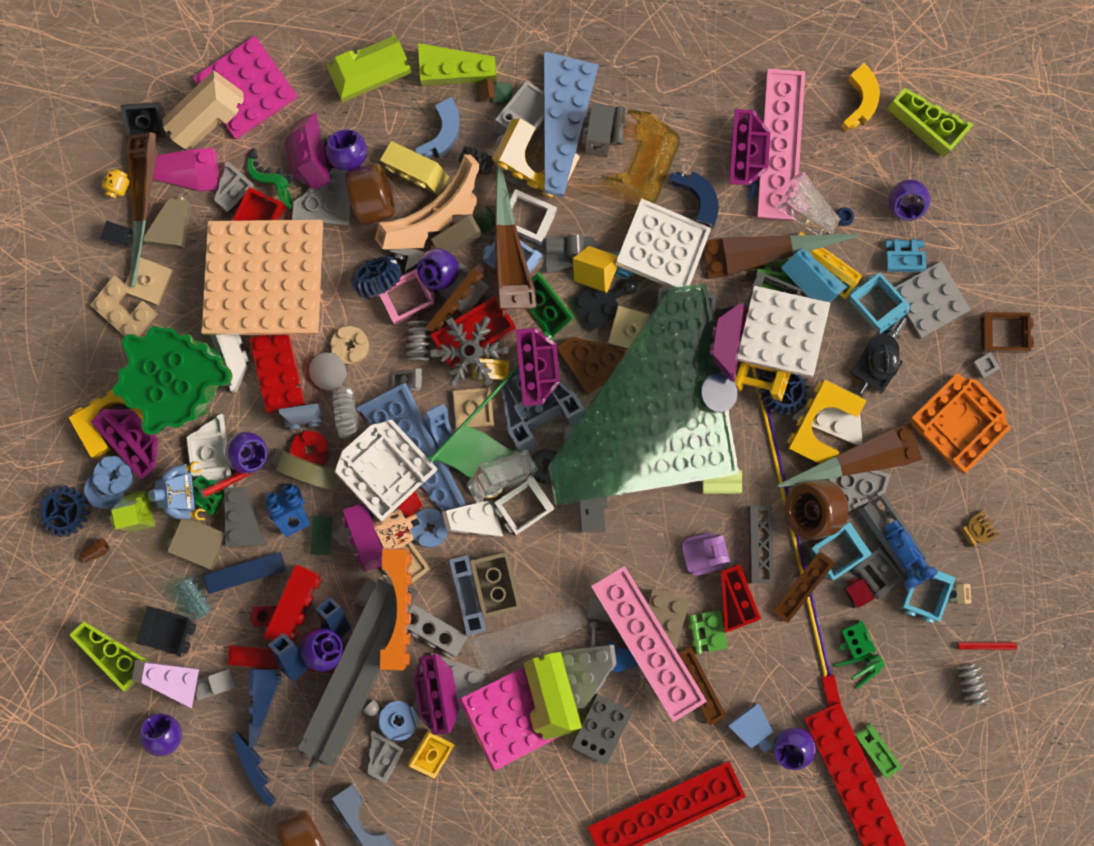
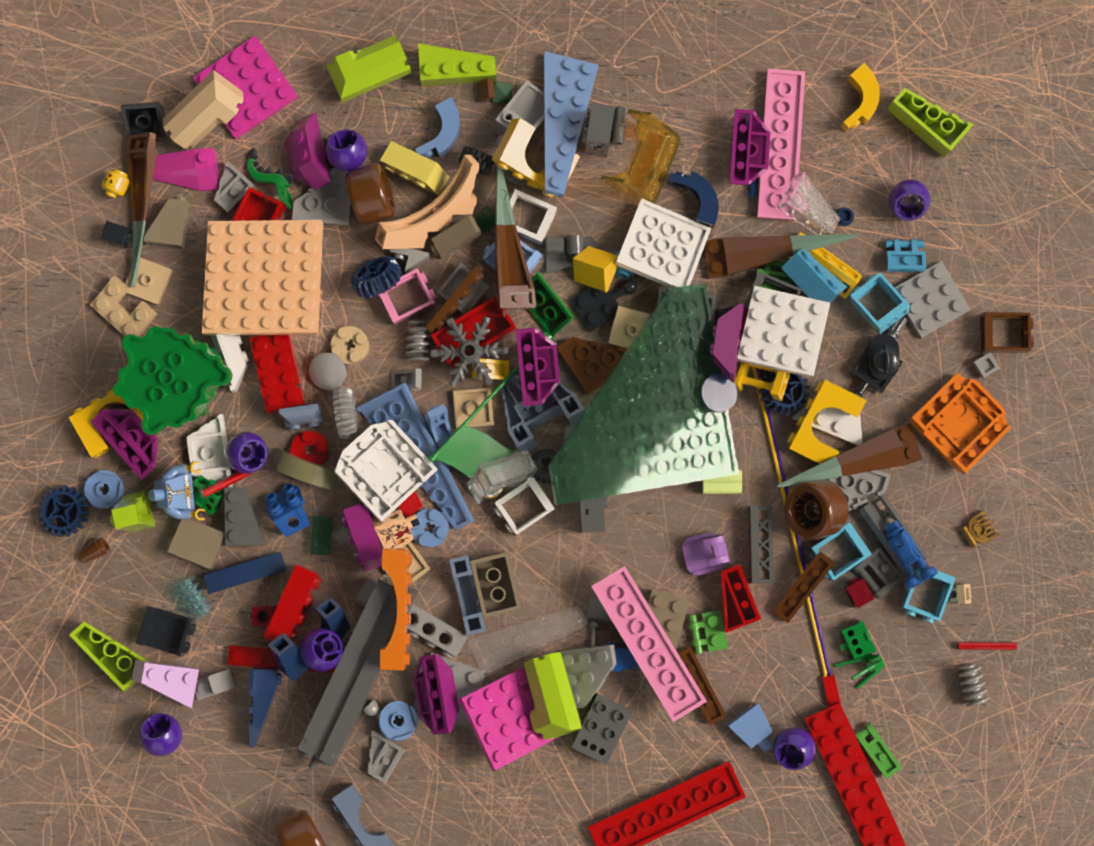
medium blue plate [93,456,134,495] -> none
dark blue slope [232,731,277,807] -> none
yellow slope [408,729,455,778] -> none
dark purple wheel [417,248,459,290] -> none
white wing [442,499,503,538] -> none

